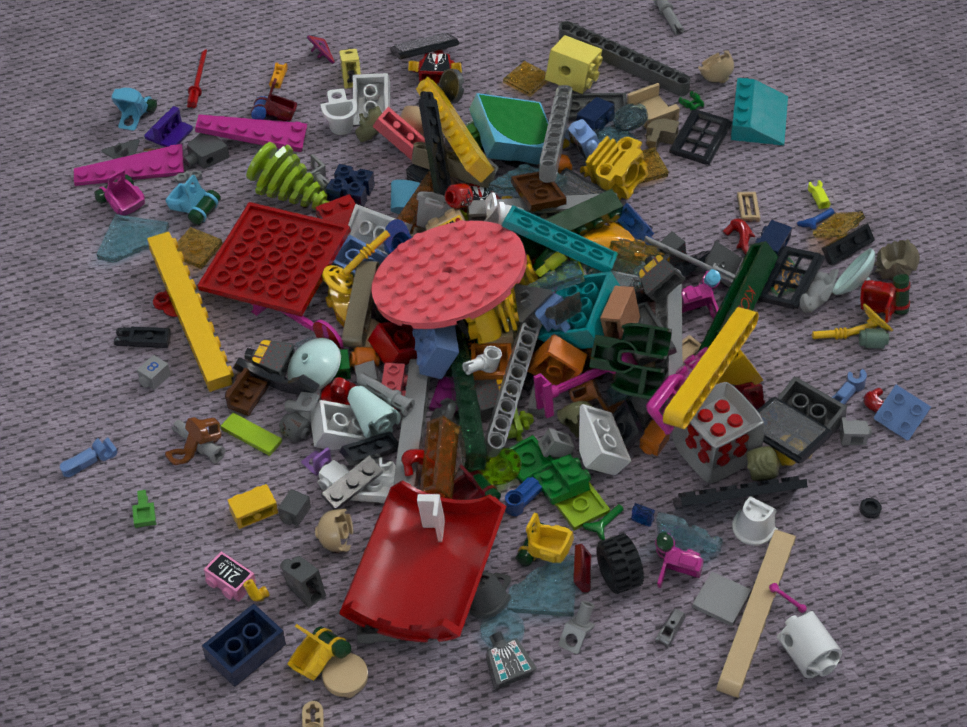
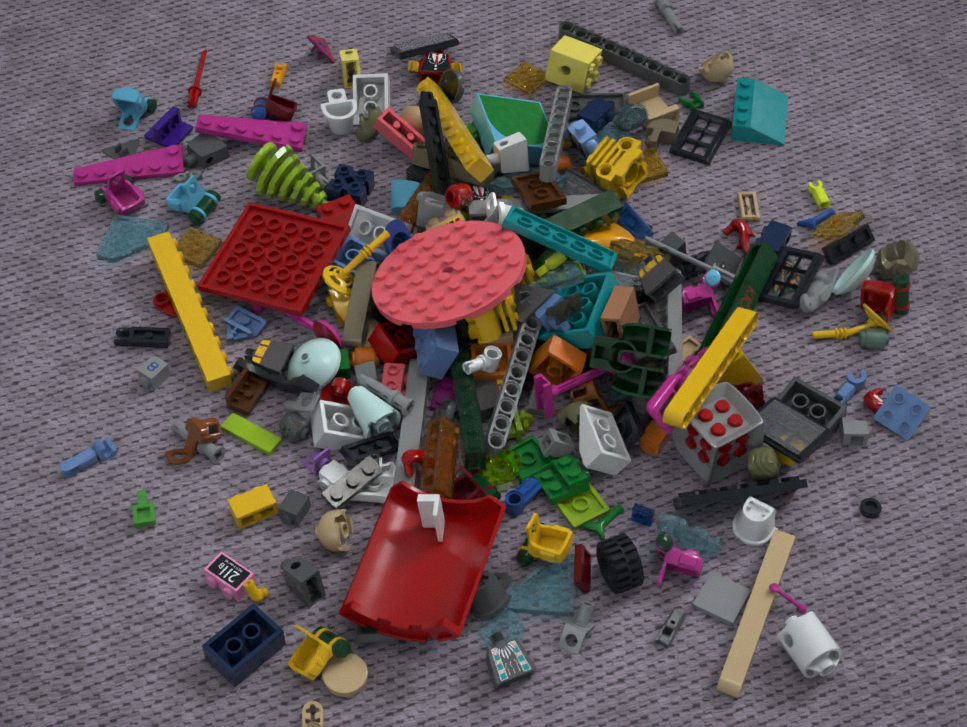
none -> medium blue slope [224,305,269,341]
none -> white torso [486,132,529,173]

